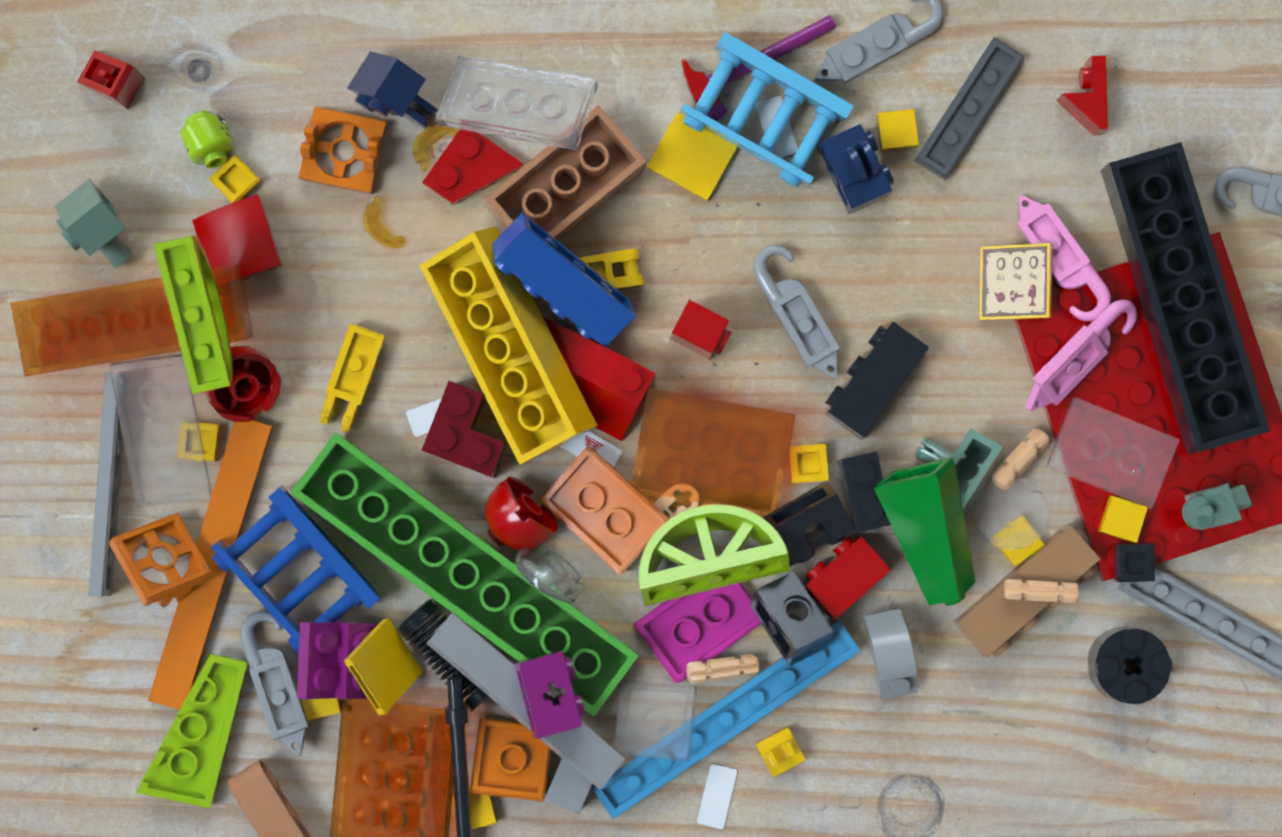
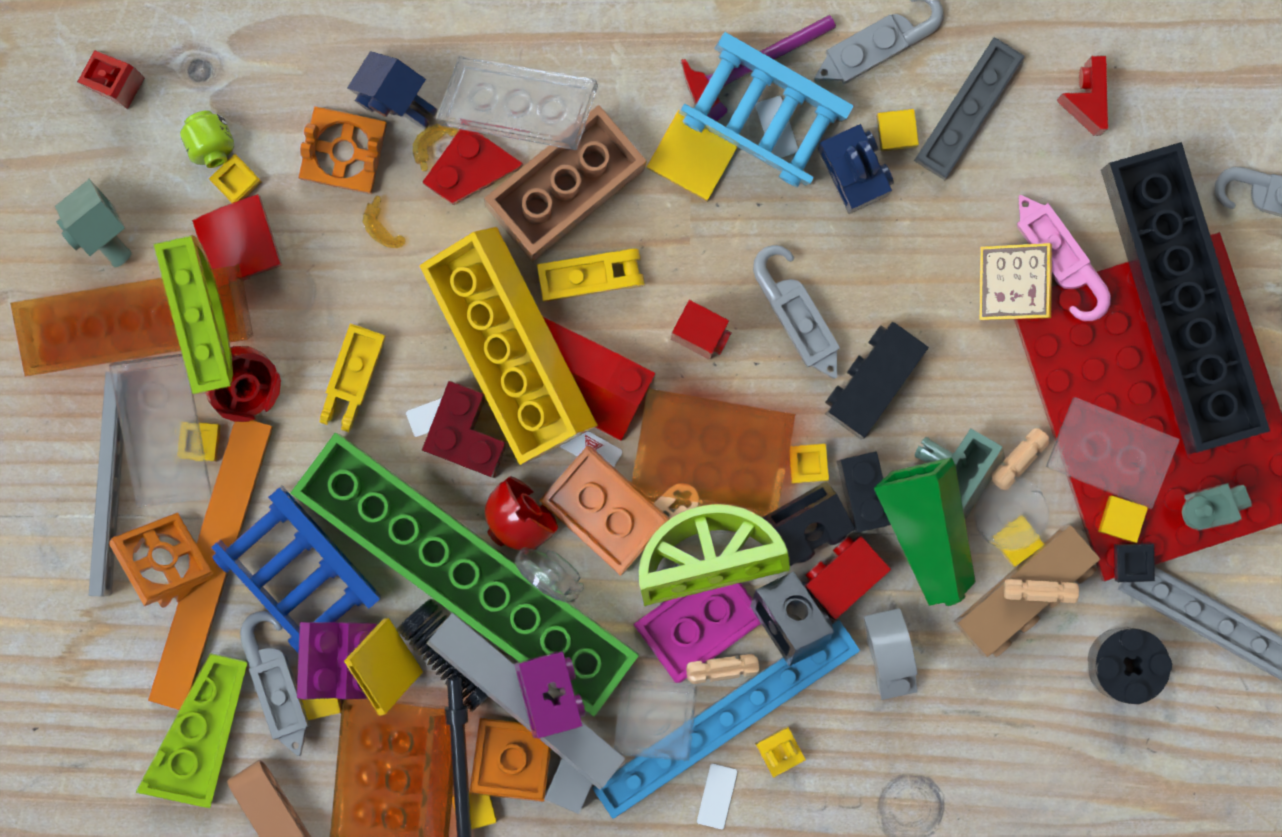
blue brick [492,212,636,347] -> none
bright pink plate [1025,299,1138,412] -> none

